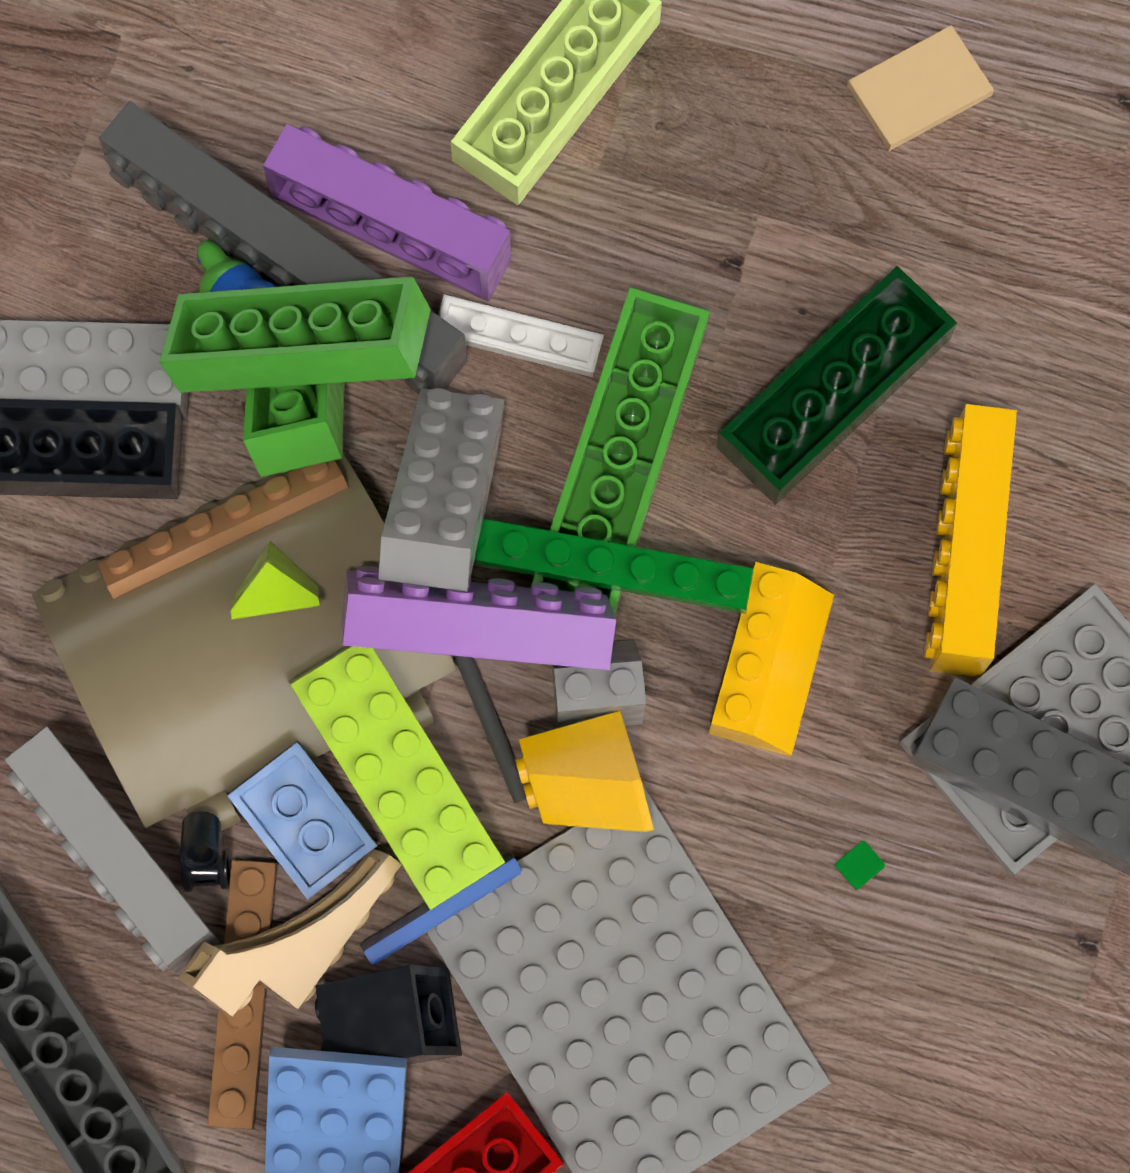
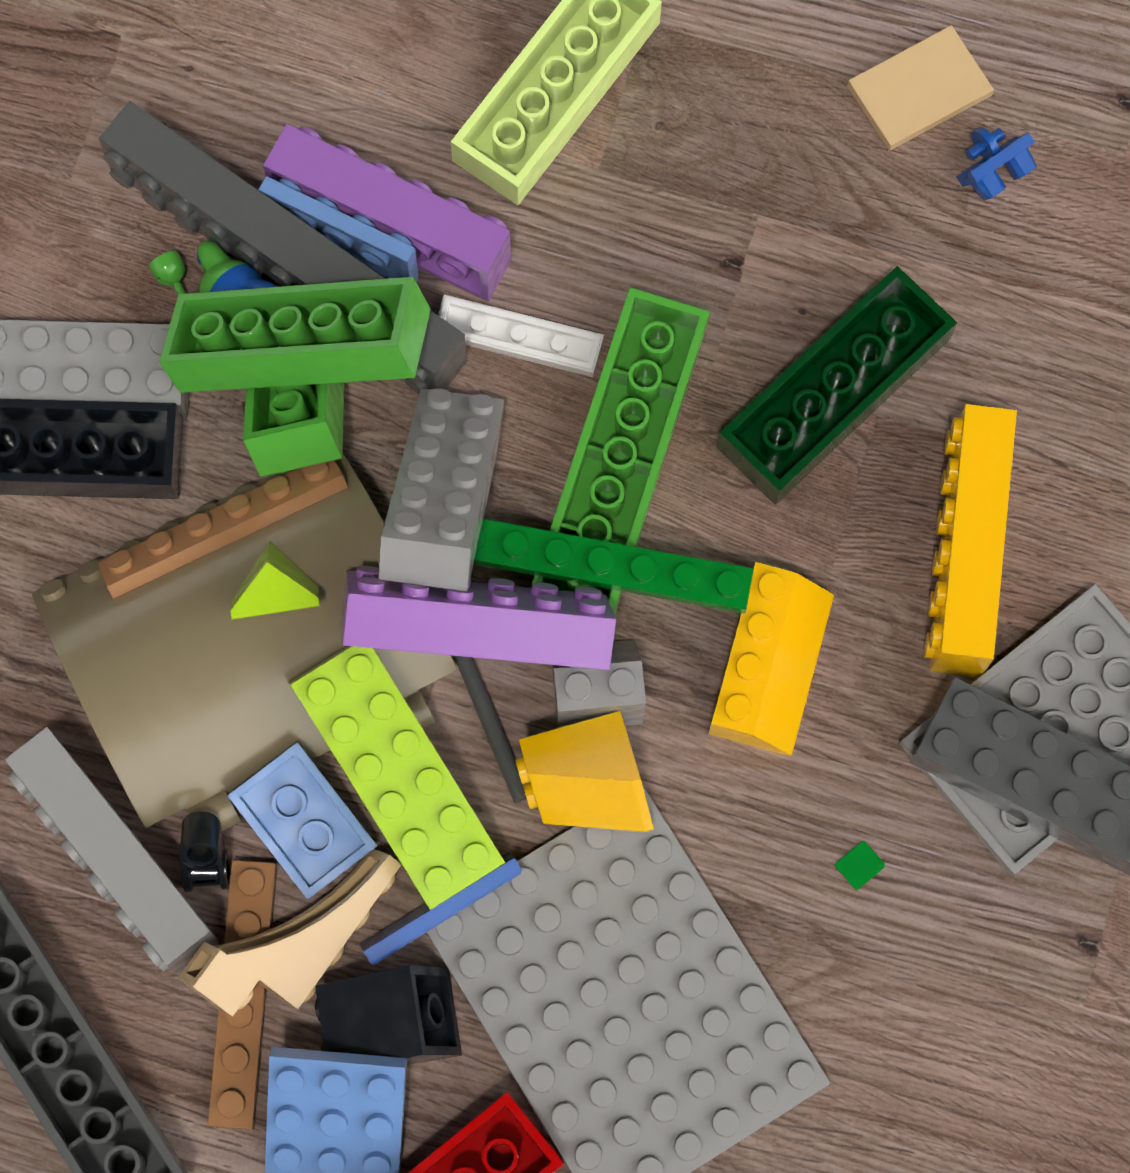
none -> bright green hinge [148,250,186,295]
none -> medium blue plate [258,176,419,282]
none -> blue hips [956,127,1037,201]

